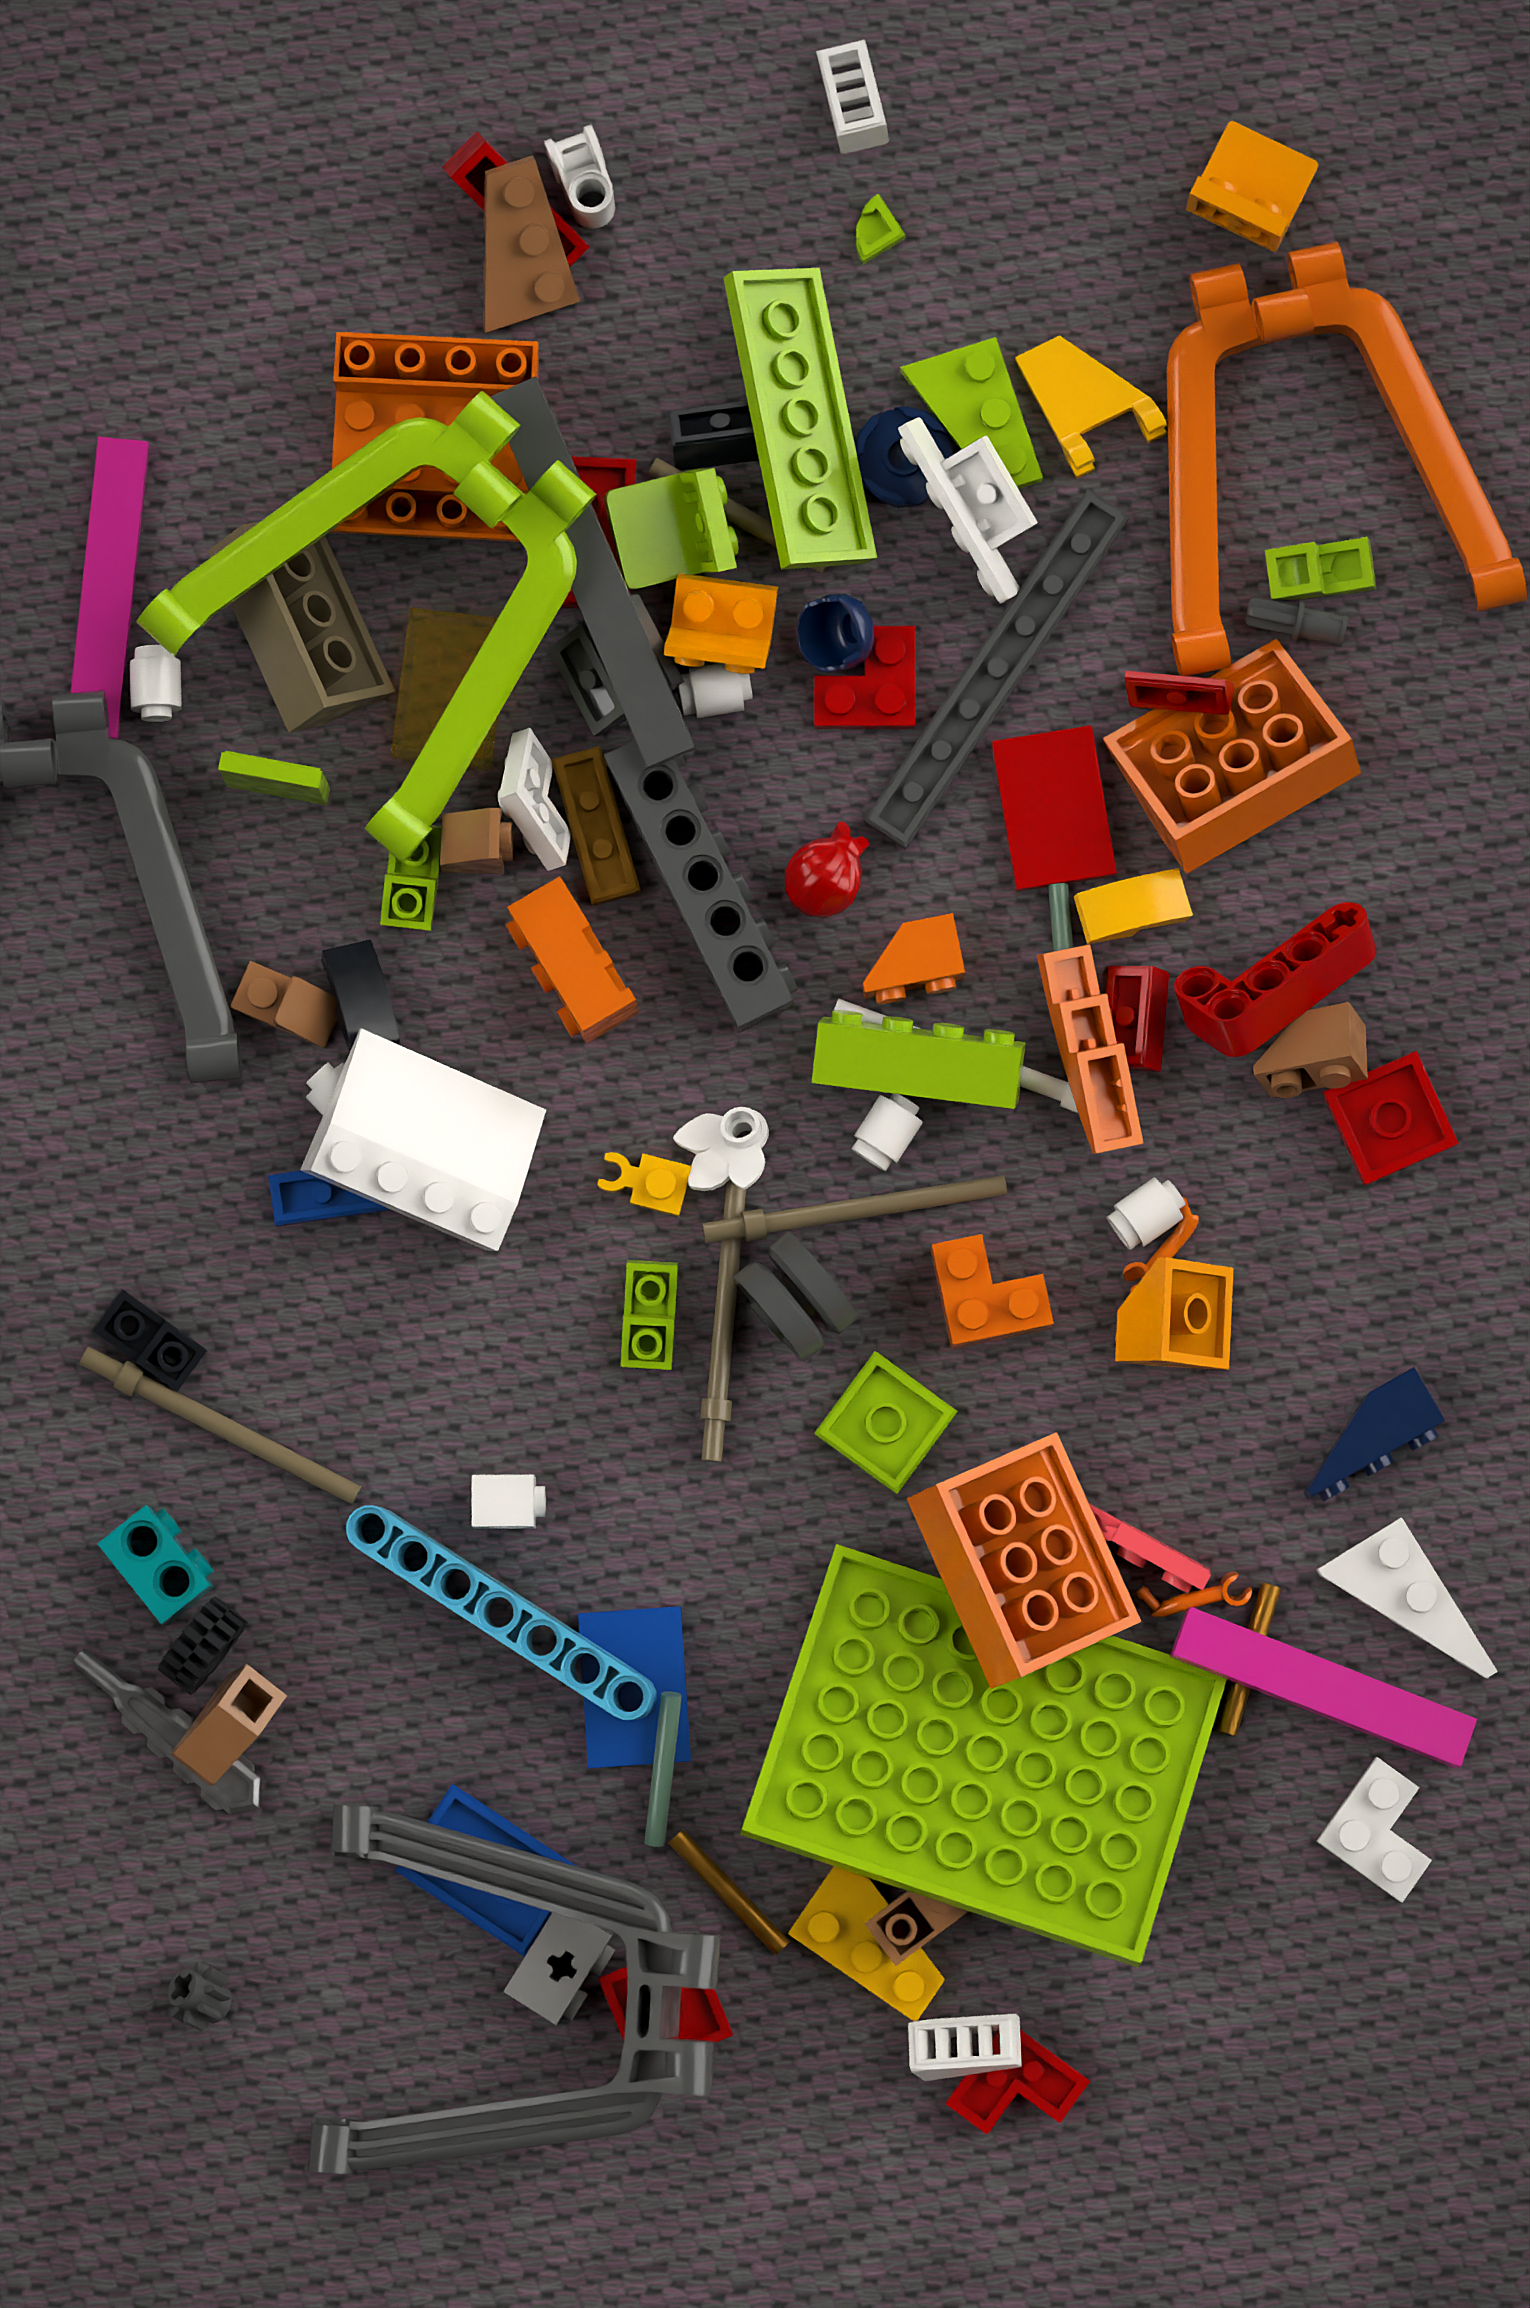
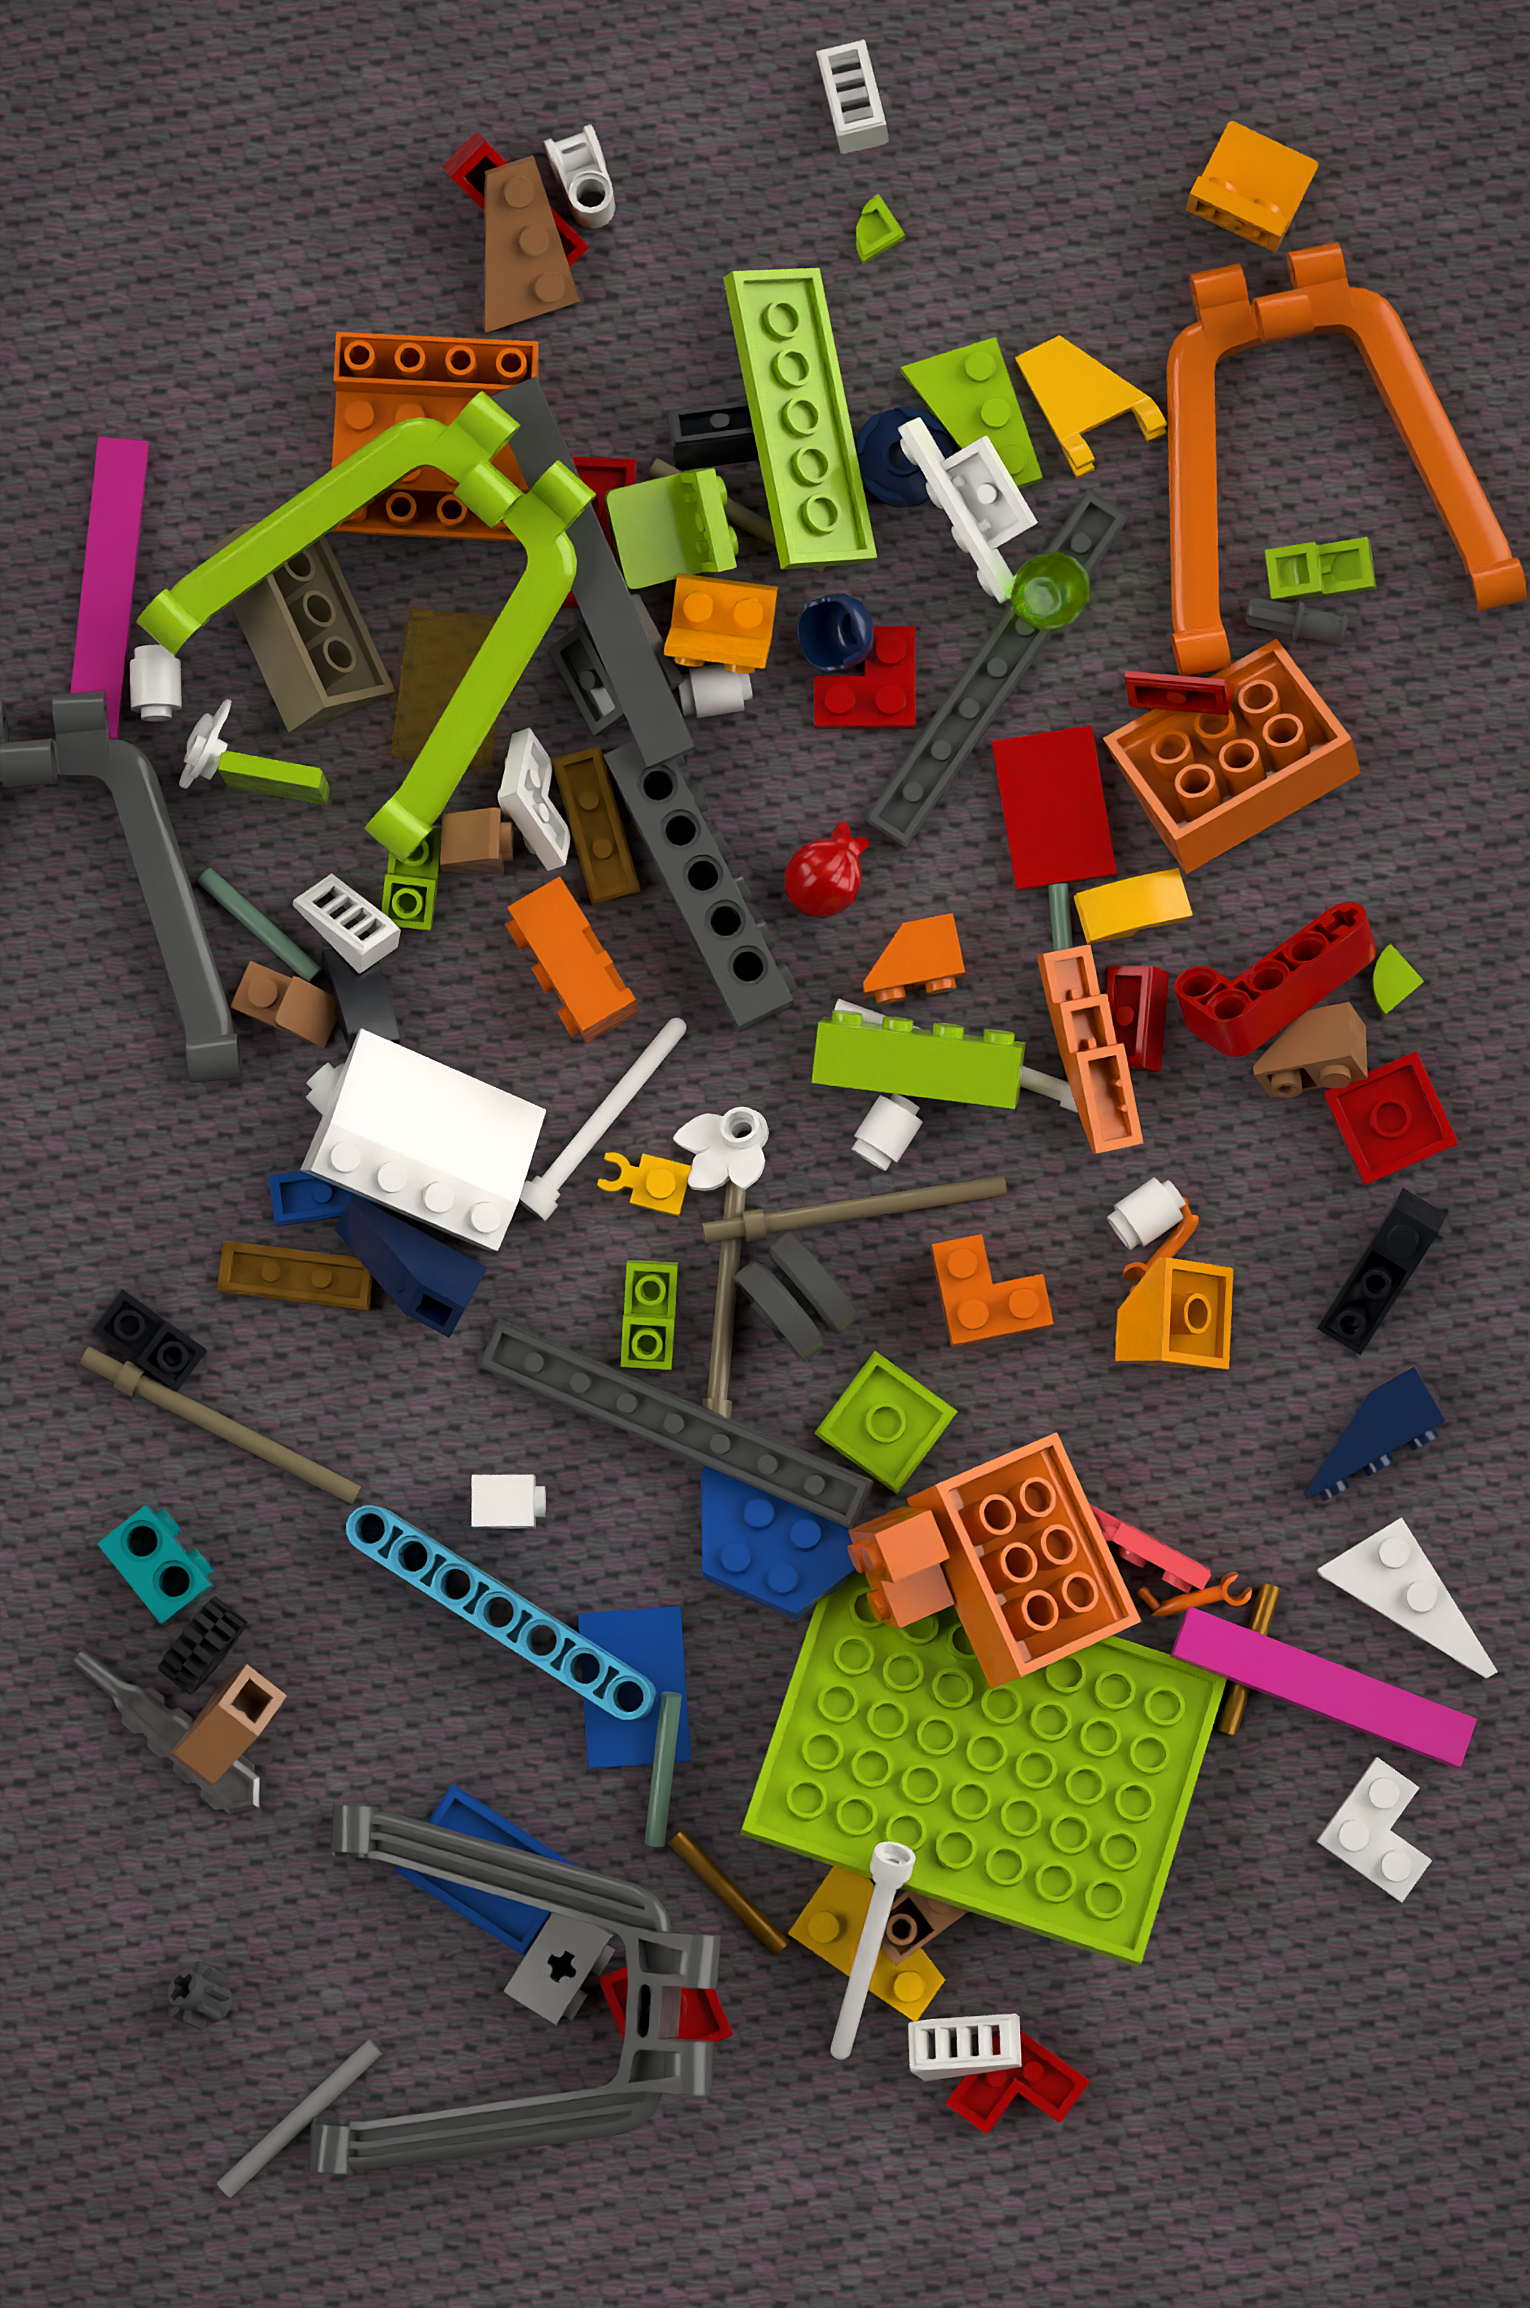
none -> white plate [179,699,232,789]
none -> sand green bar [197,867,322,983]
none -> pearl gold tile [217,1240,374,1311]
none -> light grey bar [217,2039,383,2198]
none -> white slope [293,874,401,974]
none -> dark blue slope [335,1194,487,1338]
none -> dark grey tile [478,1319,874,1529]
none -> white piece [518,1018,686,1222]
none -> blue wing [701,1465,857,1620]
none -> white piece [831,1842,915,2060]
none -> orange brick [848,1506,955,1629]
none -> clear neon green hair [1009,552,1091,632]
none -> black slope [1317,1188,1447,1355]
none -> lime tile [1372,943,1424,1016]

